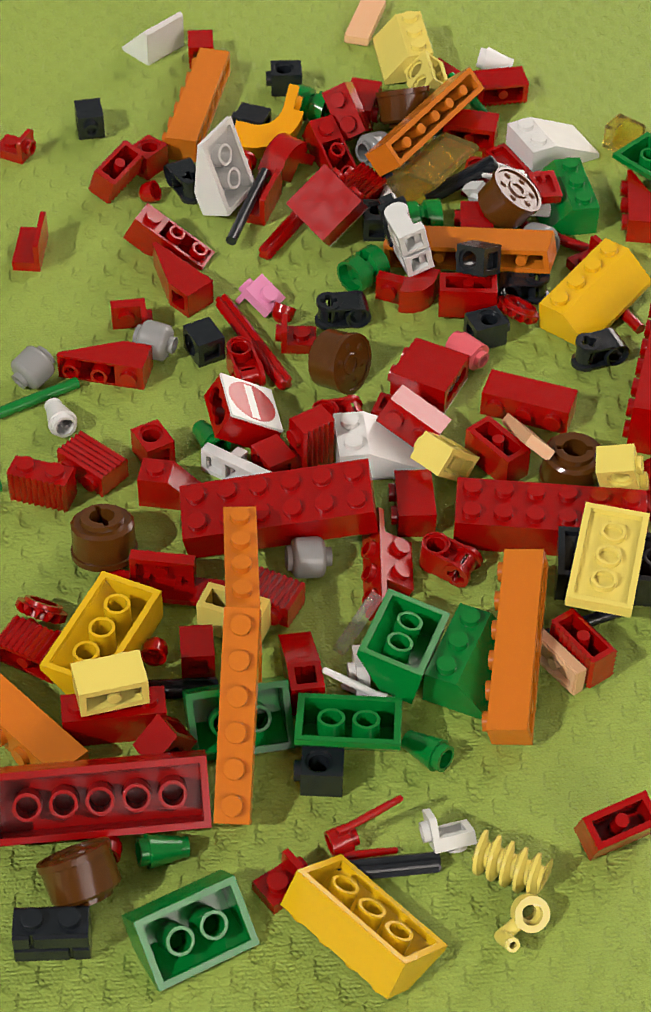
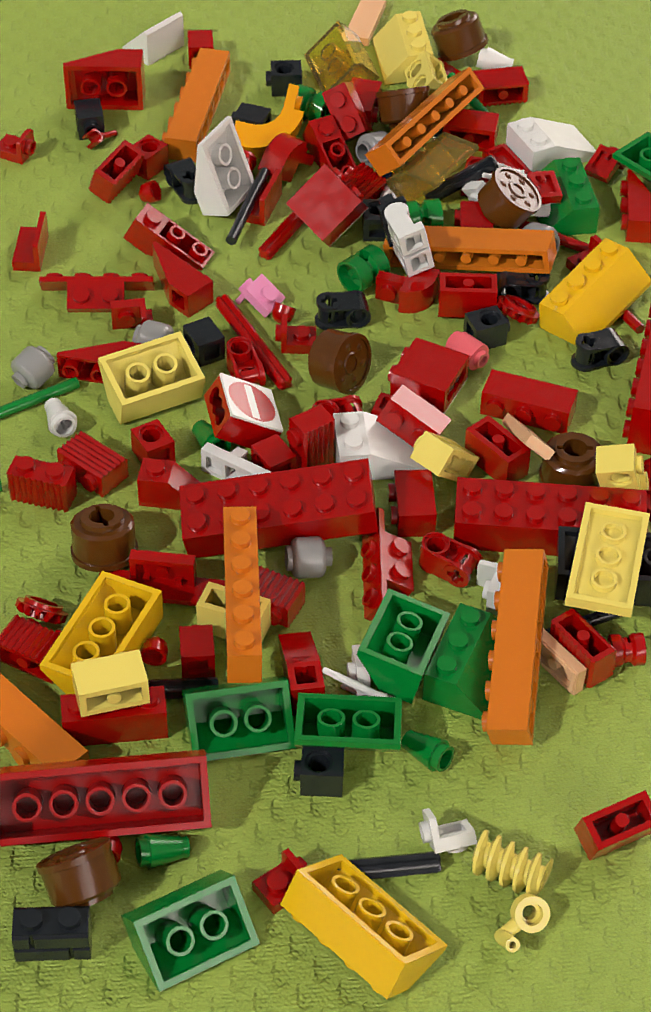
red brick [133,713,197,755] -> none
orange brick [213,607,262,825] -> none
red plant [324,795,403,860] -> none
clear tile [333,592,383,656] -> none
black brick [455,240,502,277] -> none
clear yellow panel [602,113,646,152] -> none
none -> red bracket [39,273,154,313]
none -> red slope [63,49,146,110]
none -> red hand [82,128,117,149]
none -> light yellow slope [98,331,205,425]
none -> clear yellow slope [304,20,380,91]
none -> reddish brown wheel [431,9,489,61]
none -> white bracket [476,560,501,616]
none -> red bracket [584,144,625,184]
none -> red wheel [607,632,647,667]

